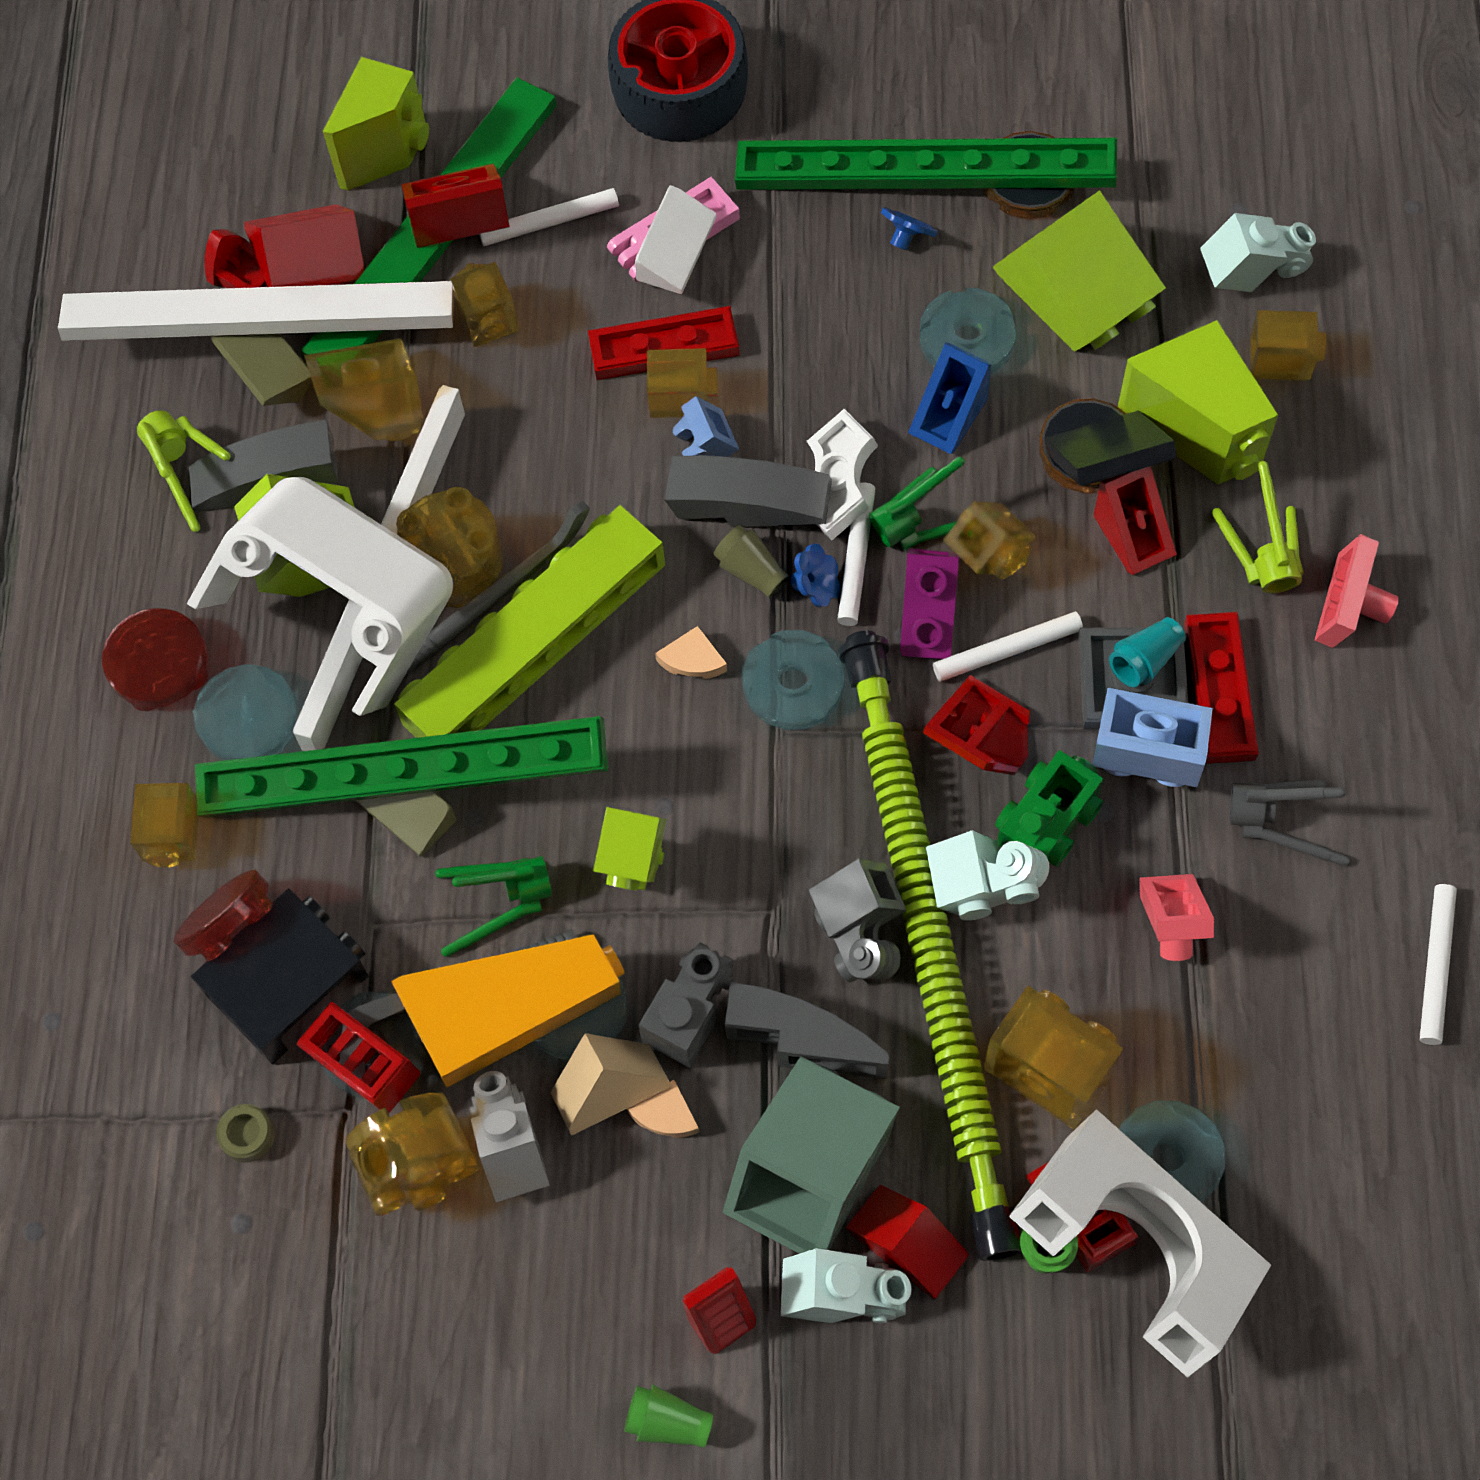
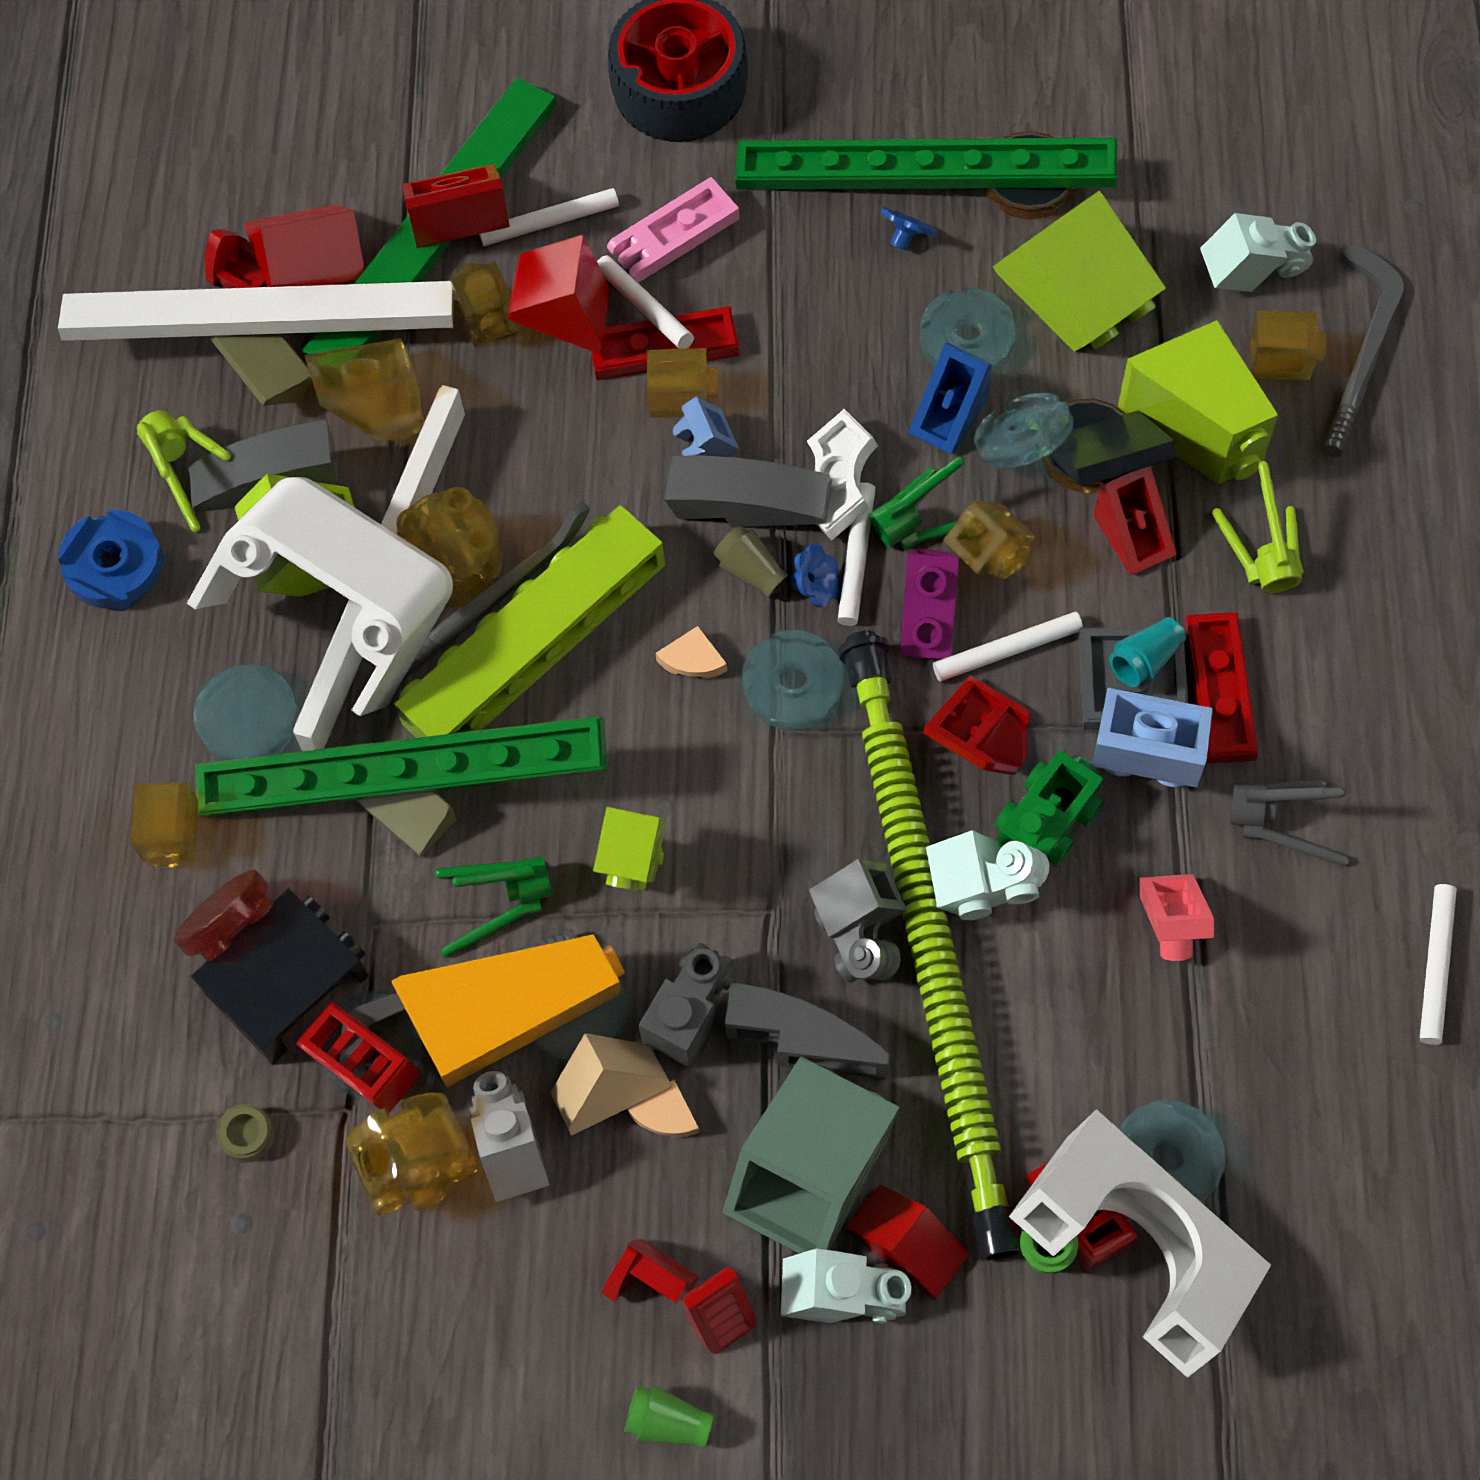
clear red tile [102,608,208,711] -> none
lime slope [323,57,429,191] -> none
white slope [635,185,717,294] -> none
clear yellow brick [984,985,1124,1130] -> none
coral tile [1314,534,1398,648] -> none
none -> blue plate [59,510,164,611]
none -> red slope [507,235,610,354]
none -> white bar [597,255,694,350]
none -> red tile [601,1239,700,1303]
none -> clear light blue tile [974,393,1074,468]
none -> dark grey piece [1323,243,1404,457]

